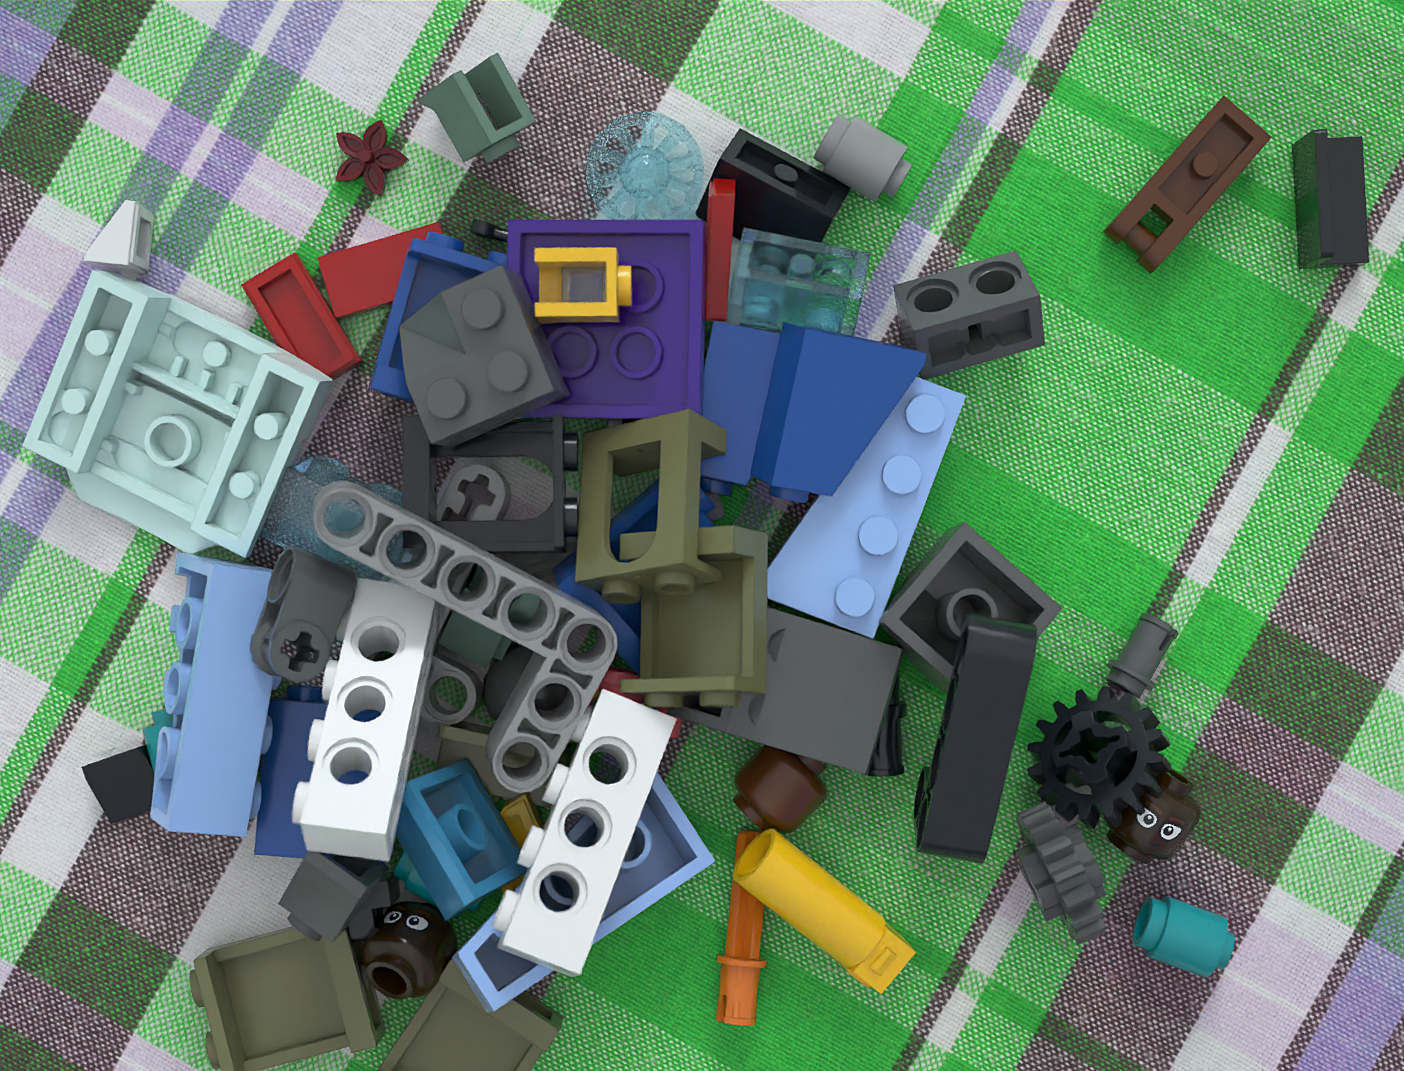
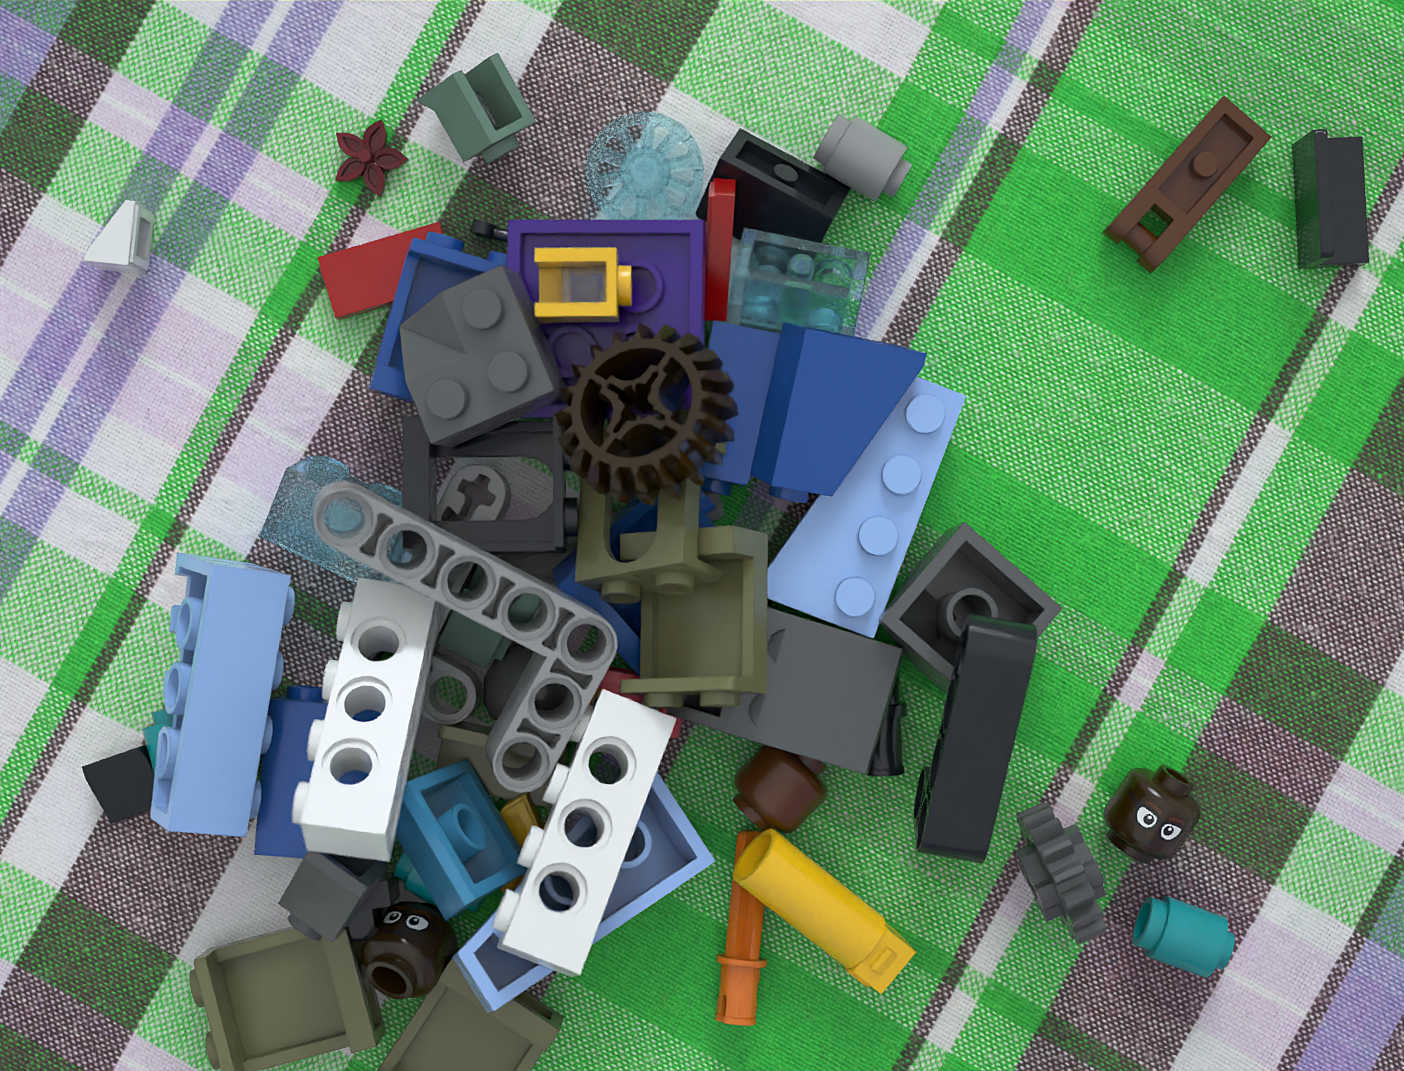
light aqua slope [22,270,333,558] -> none
red tile [241,252,364,381] -> none
dark grey piece [250,546,356,682] -> none
dark grey brick [893,251,1045,379] -> none
black gear [1027,686,1171,829] -> none
dark grey pin [1106,613,1179,699] -> none
none -> dark brown gear [554,323,739,506]

